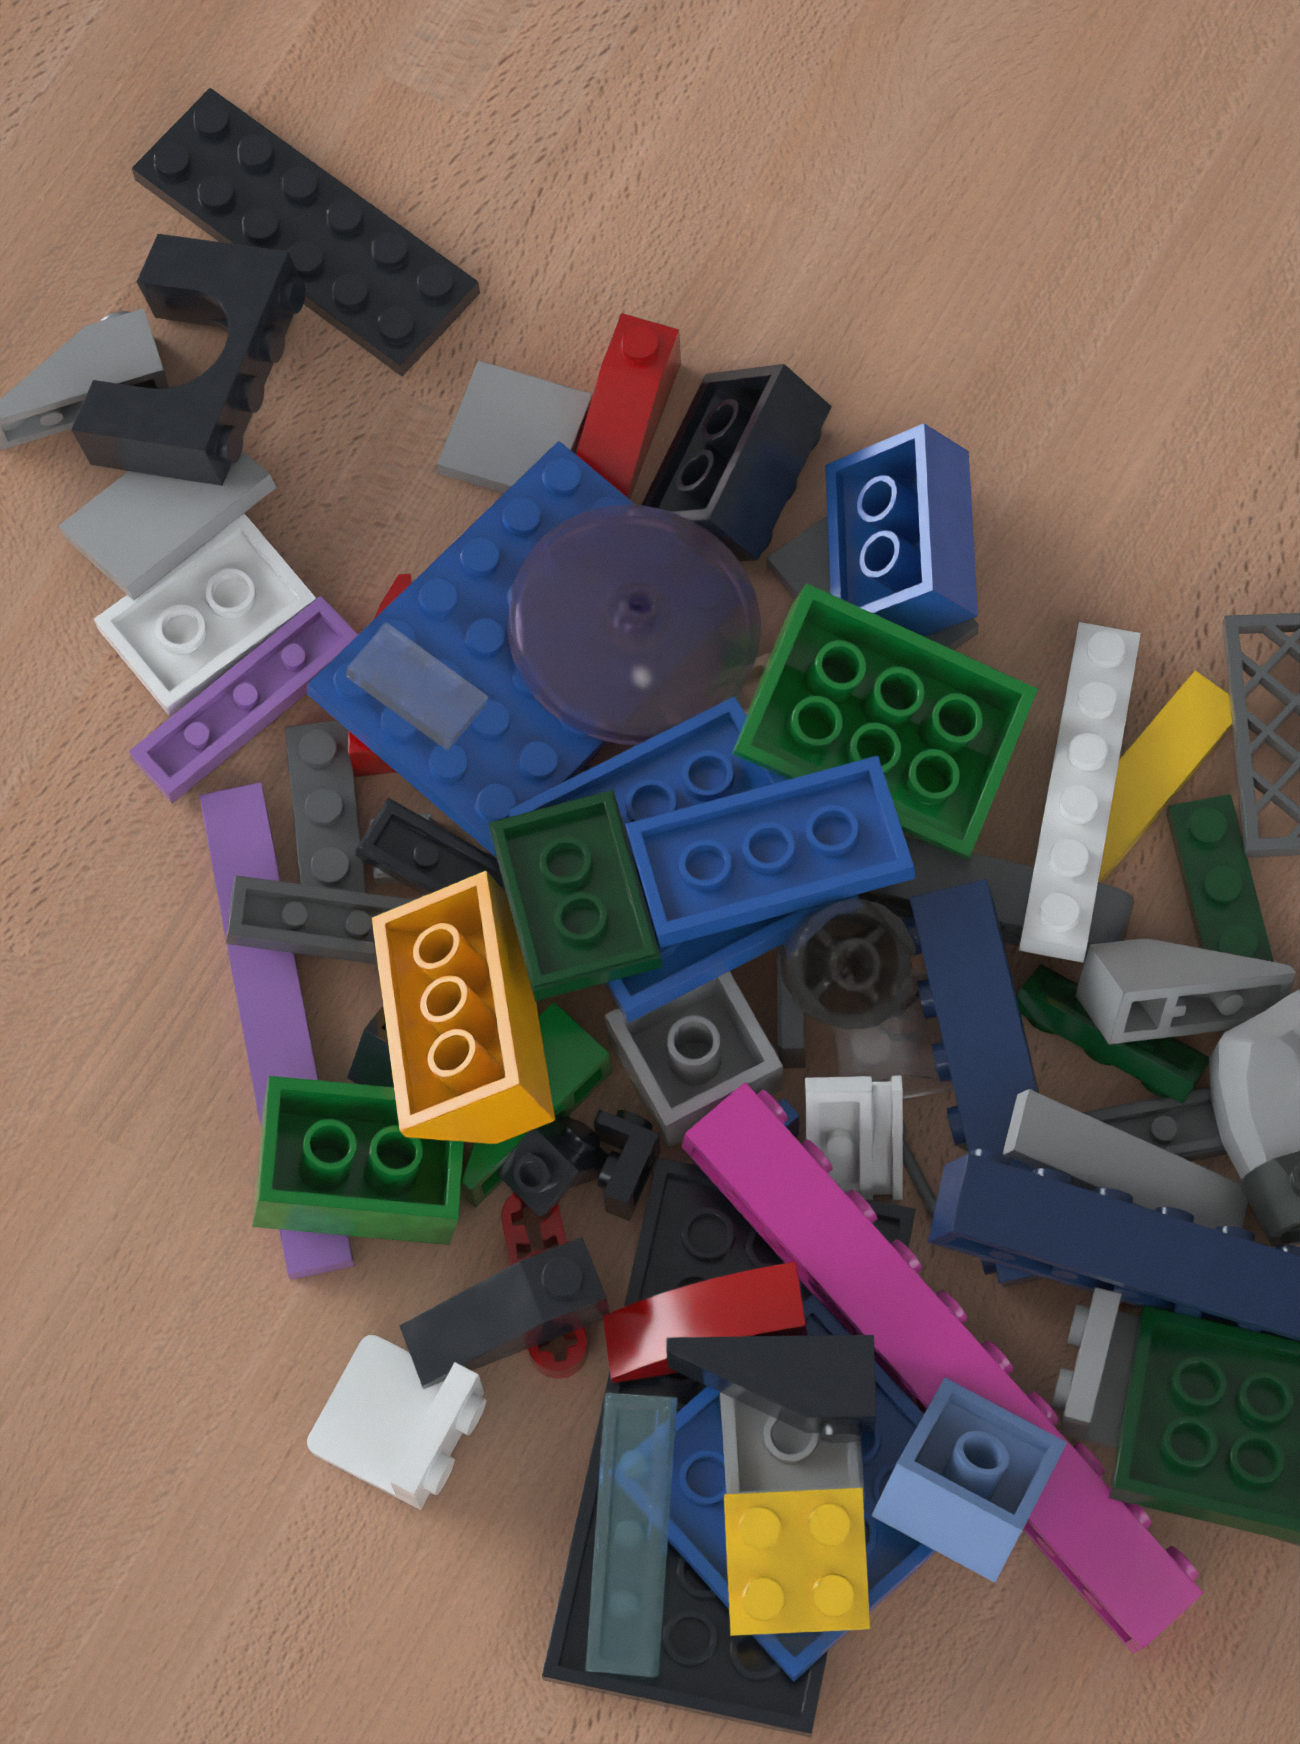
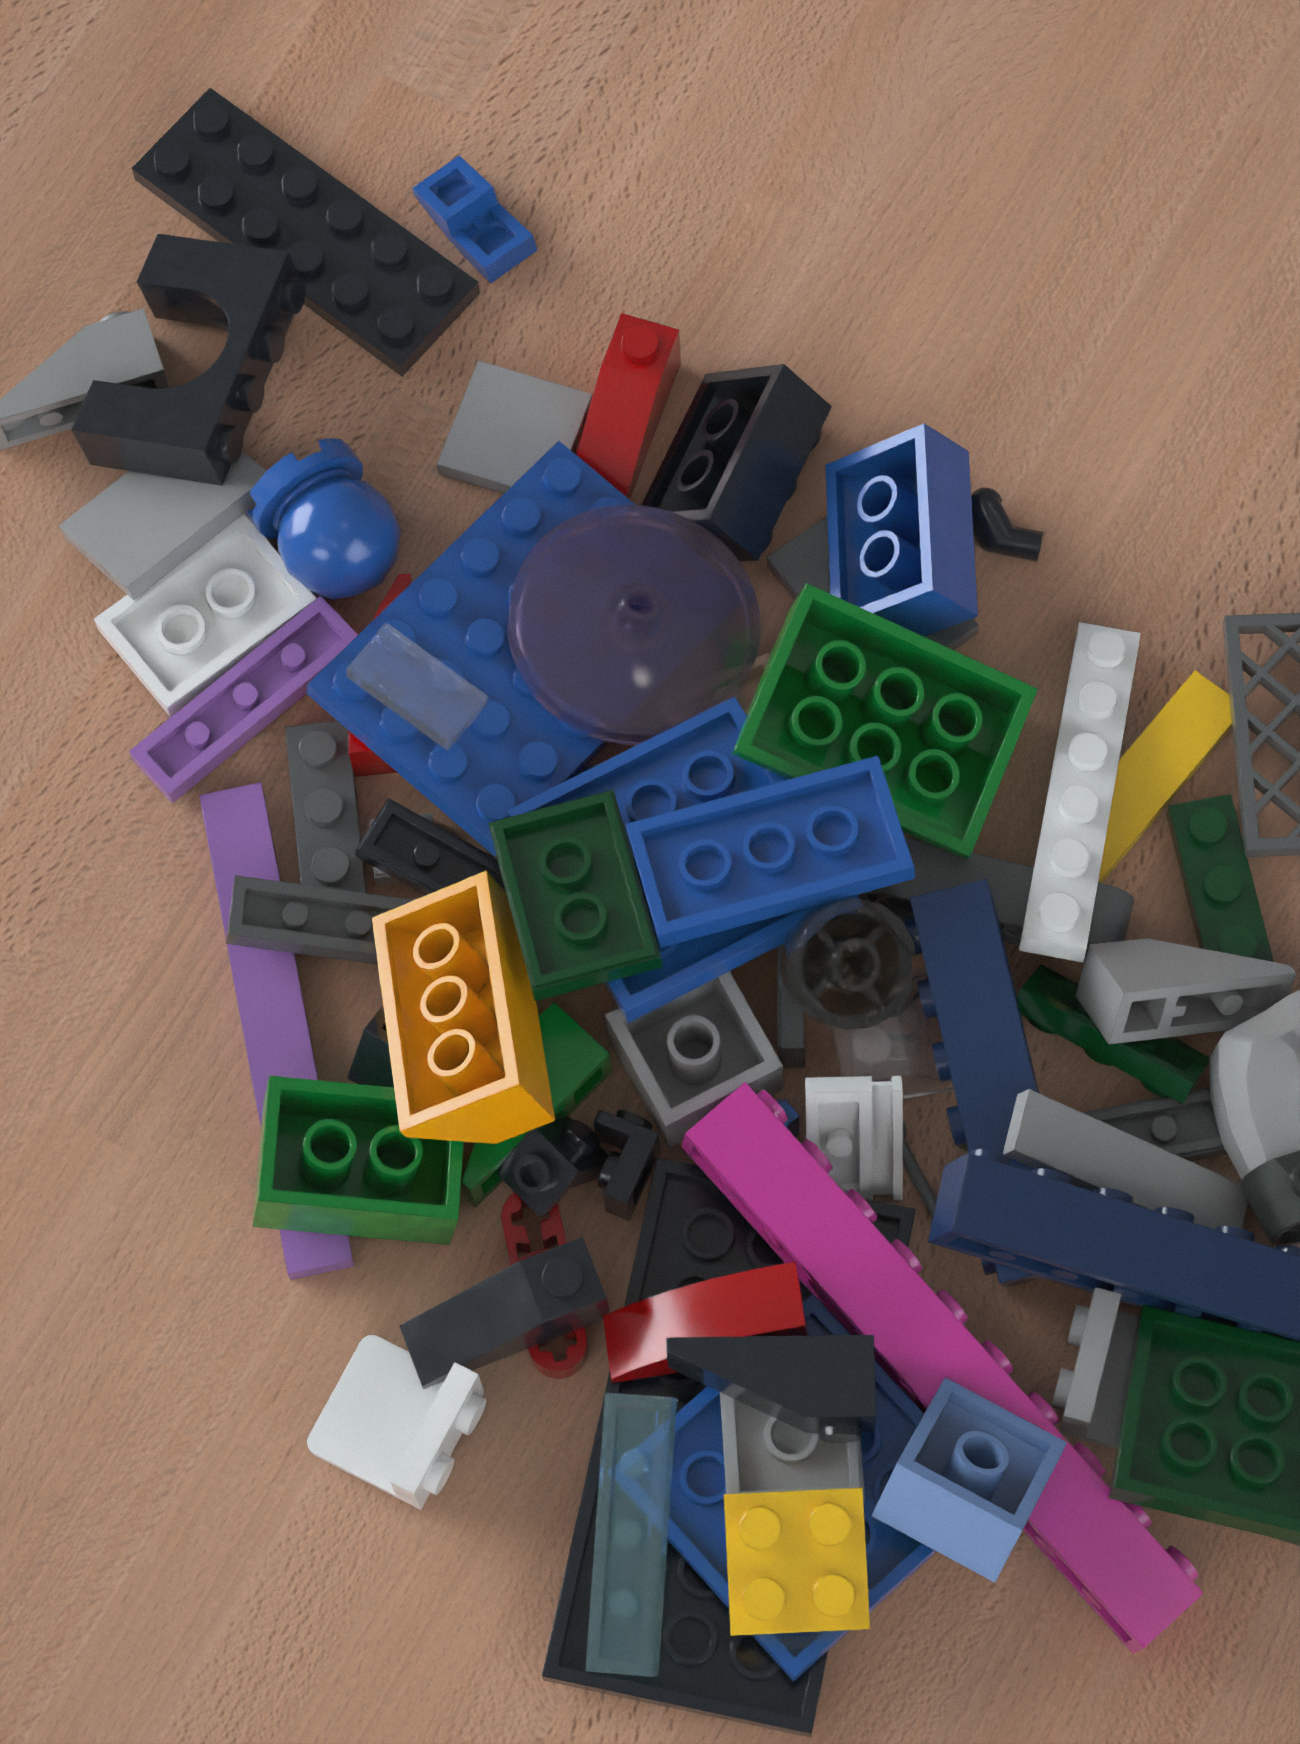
none -> blue tile [247,438,401,599]
none -> blue slope [412,155,537,284]
none -> black arm [971,488,1044,562]

